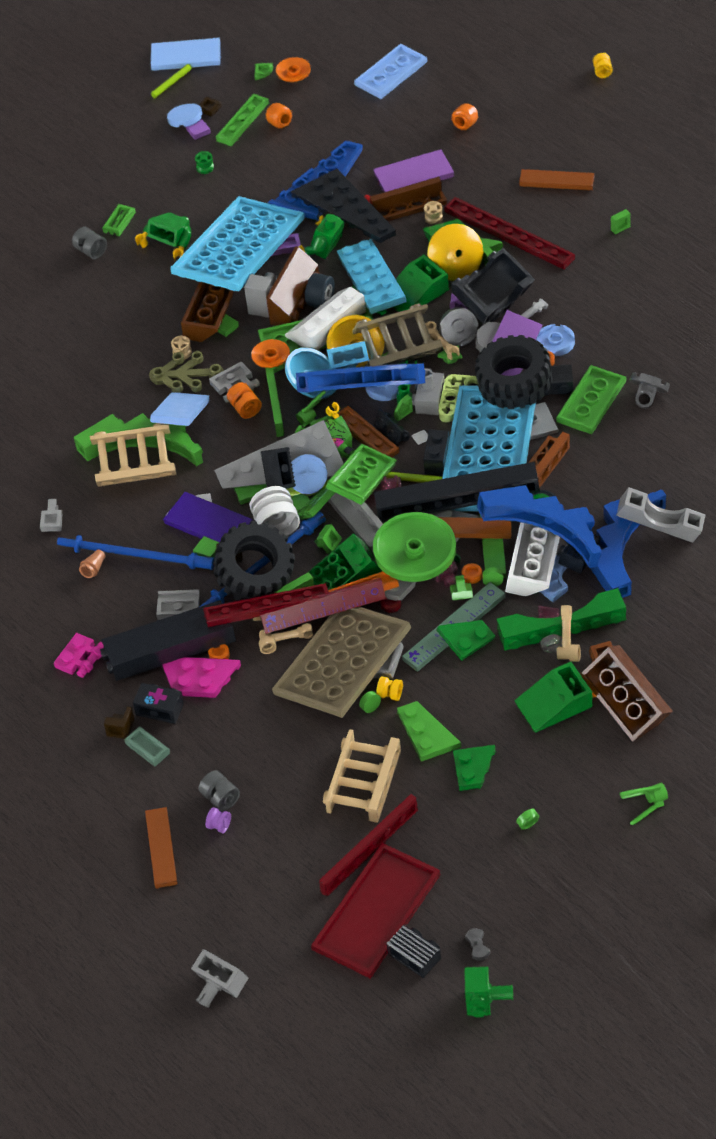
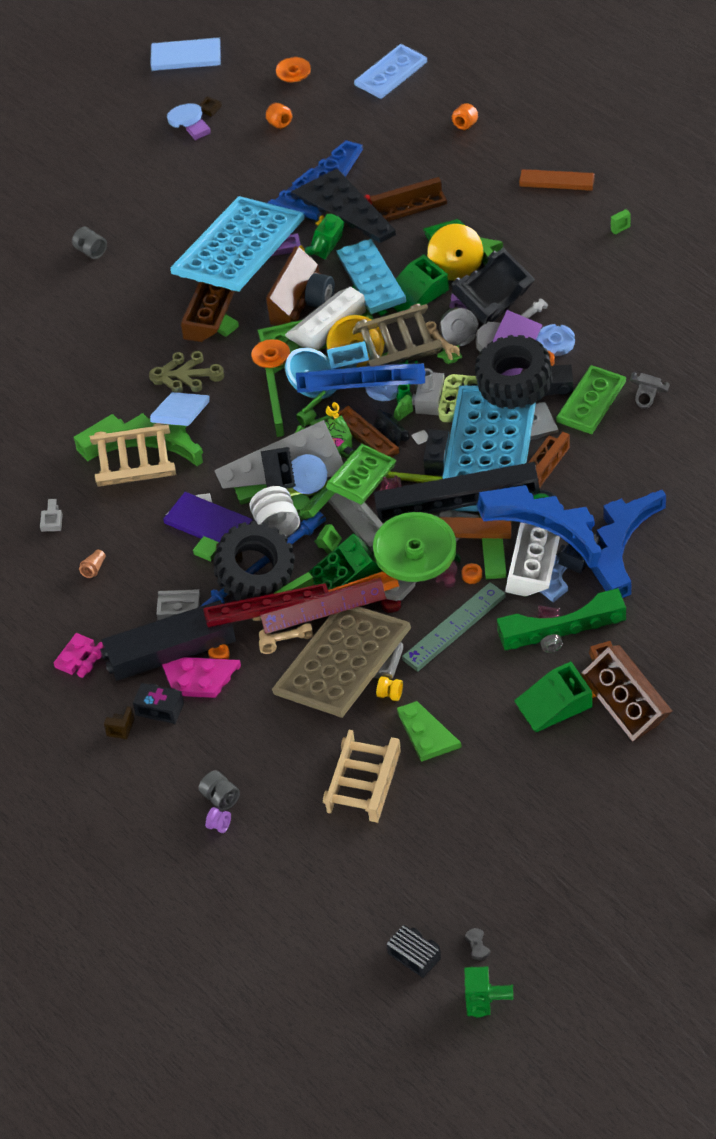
blue bar [57,535,214,570] -> none
bright green tile [102,204,136,237] -> none
sand green tile [124,726,170,767] -> none
green torso [135,213,192,261] -> none
dark orange tile [145,807,178,888] -> none
lime bar [151,64,192,98] -> none
tan wheel [171,335,192,359] -> none
light grey brick [191,949,249,1008] -> none
green wheel [195,151,214,174] -> none
light grey plate [209,361,260,403] -> none
bright green tile [216,94,269,146] -> none
orange wheel [227,382,262,419] -> none
light grey brick [244,272,277,318] -> none
bright green tile [255,63,273,80] -> none
dark red tile [311,843,441,979] -> none
dark red tile [319,794,418,897] -> none
bright green tile [359,691,381,713] -> none
medium lavender tile [373,149,454,192] -> none
tan wheel [424,201,443,225] -> none
green wing [436,620,495,661] -> none
dark red tile [444,197,575,270] -> none
bright green tile [450,575,473,601] -> none
green wing [453,745,496,791] -> none
bright green tile [482,567,503,587] -> none
bright green tile [516,809,539,830] -> none
tan brick [557,605,581,662] -> none
yellow wheel [593,53,613,78] -> none
light grey arch [616,487,705,543] -> none
bright green plant [620,783,668,825] -> none

